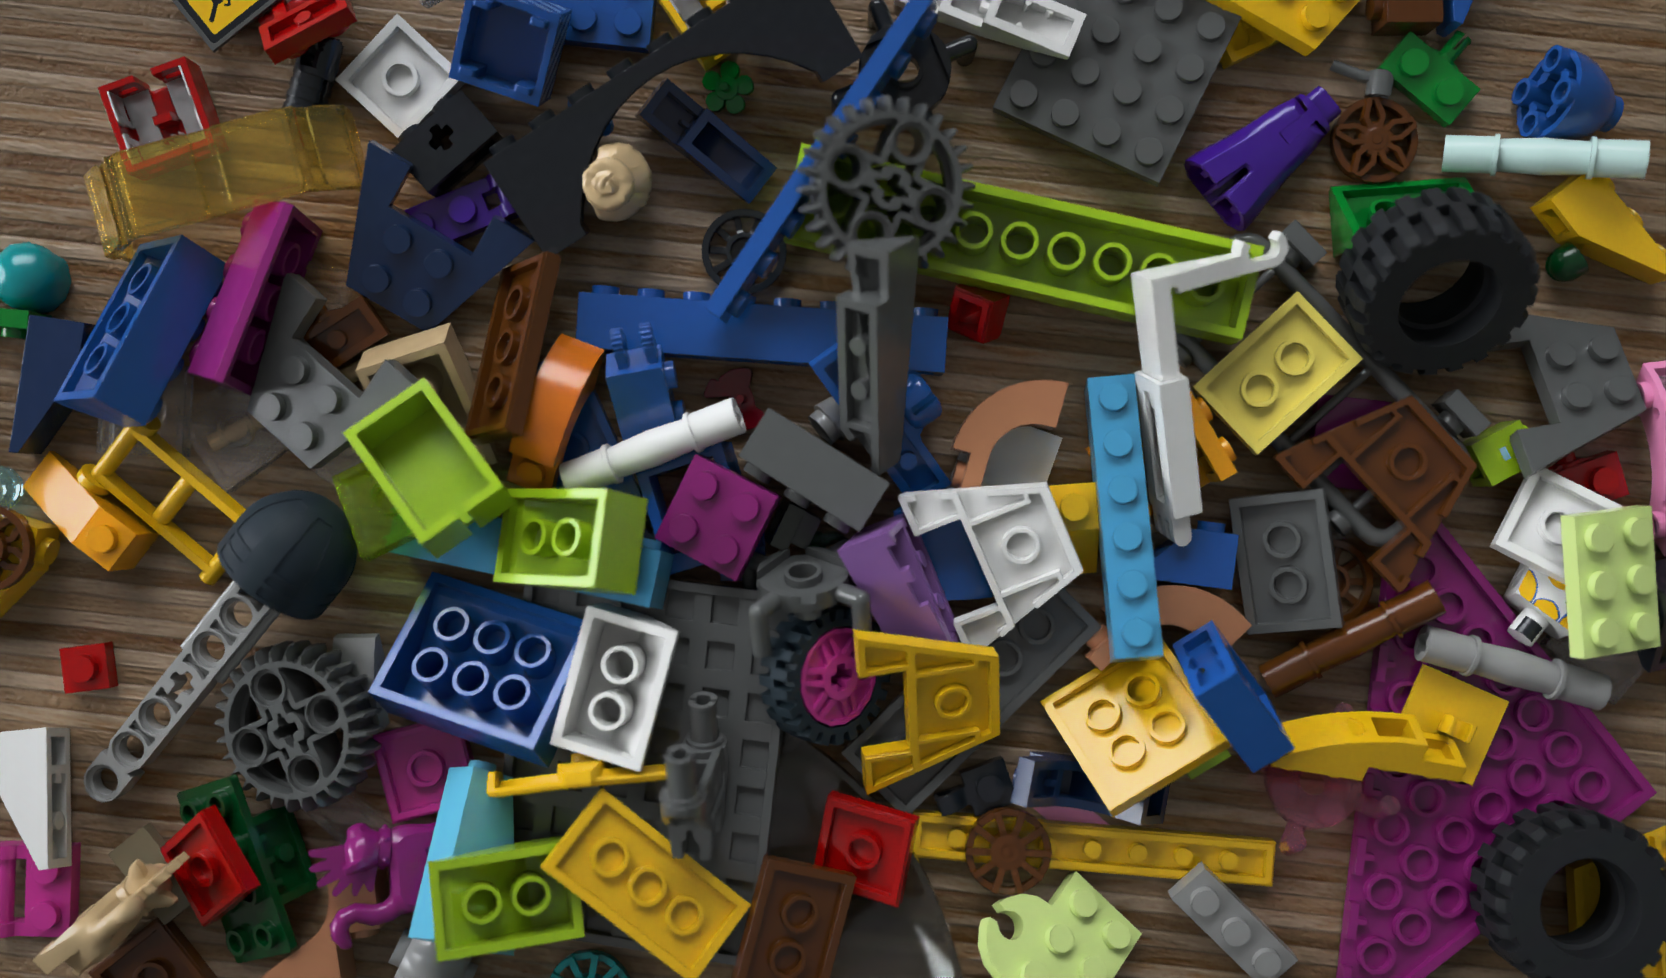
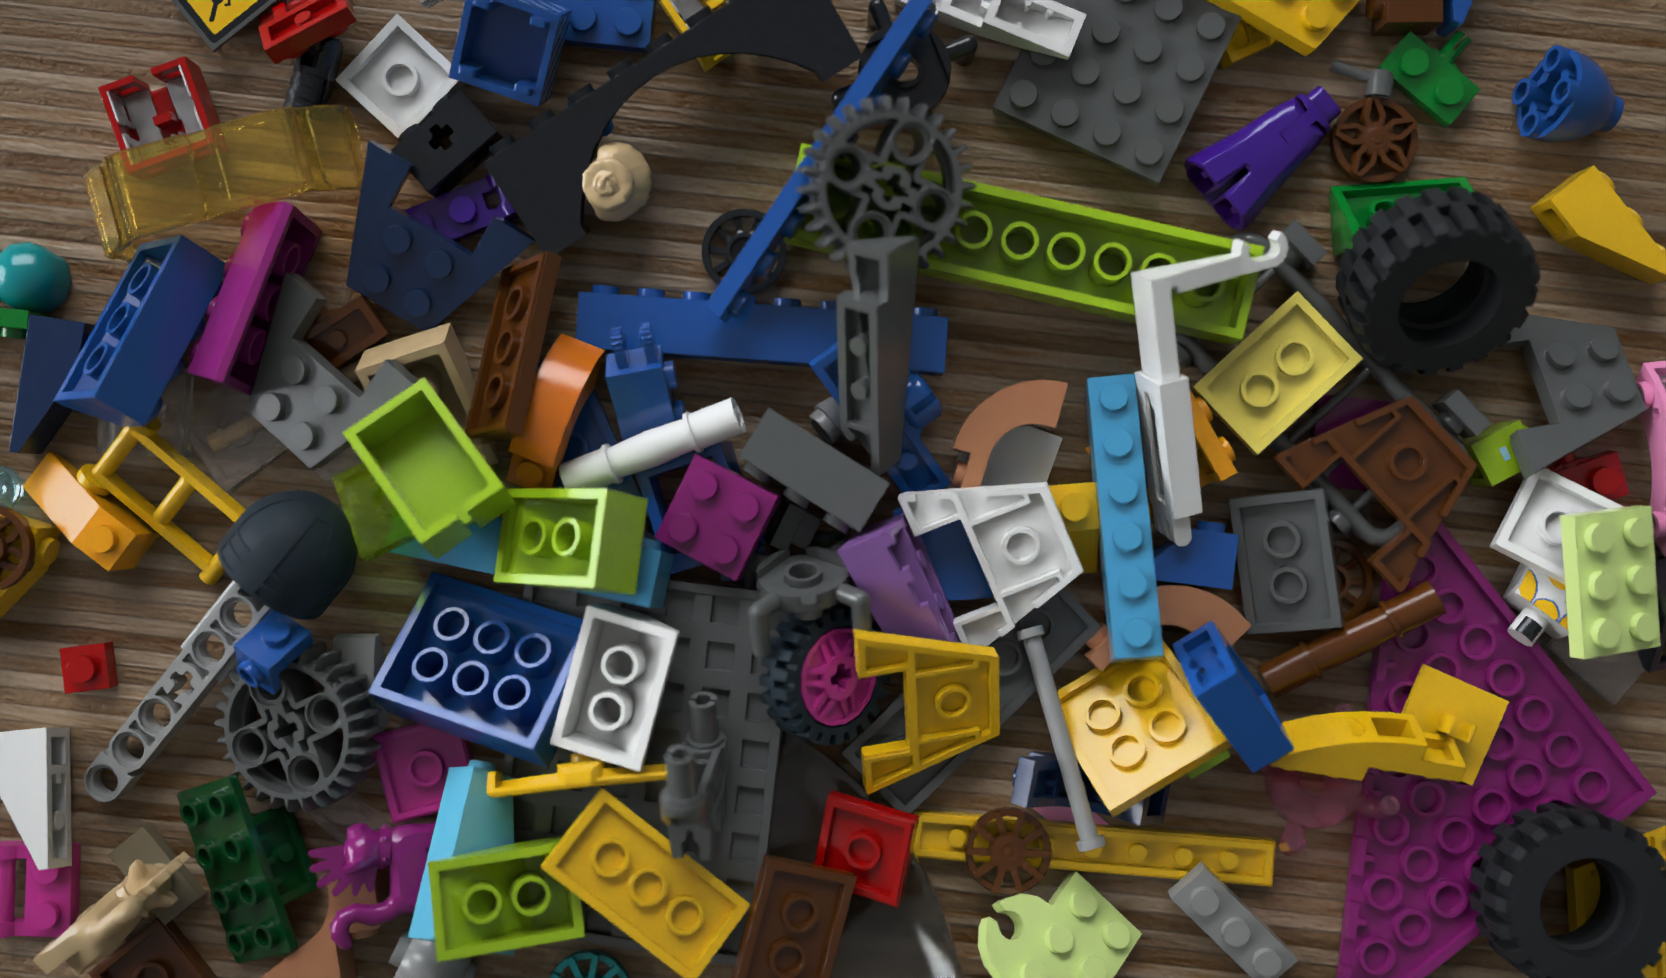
red tile [160,804,261,927] -> none
dark blue slope [635,78,777,204] -> none
green plant [702,61,754,115] -> none
dark red piece [704,368,765,430] -> none
black plate [933,755,1014,817] -> none
red slope [948,284,1010,344] -> none
light grey piece [1414,625,1612,710] -> none
light aqua piece [1441,134,1650,180] -> none
dark green hinge [1545,242,1589,282] -> none
none -> blue bracket [233,611,313,695]
none -> light grey bar [1016,625,1106,852]

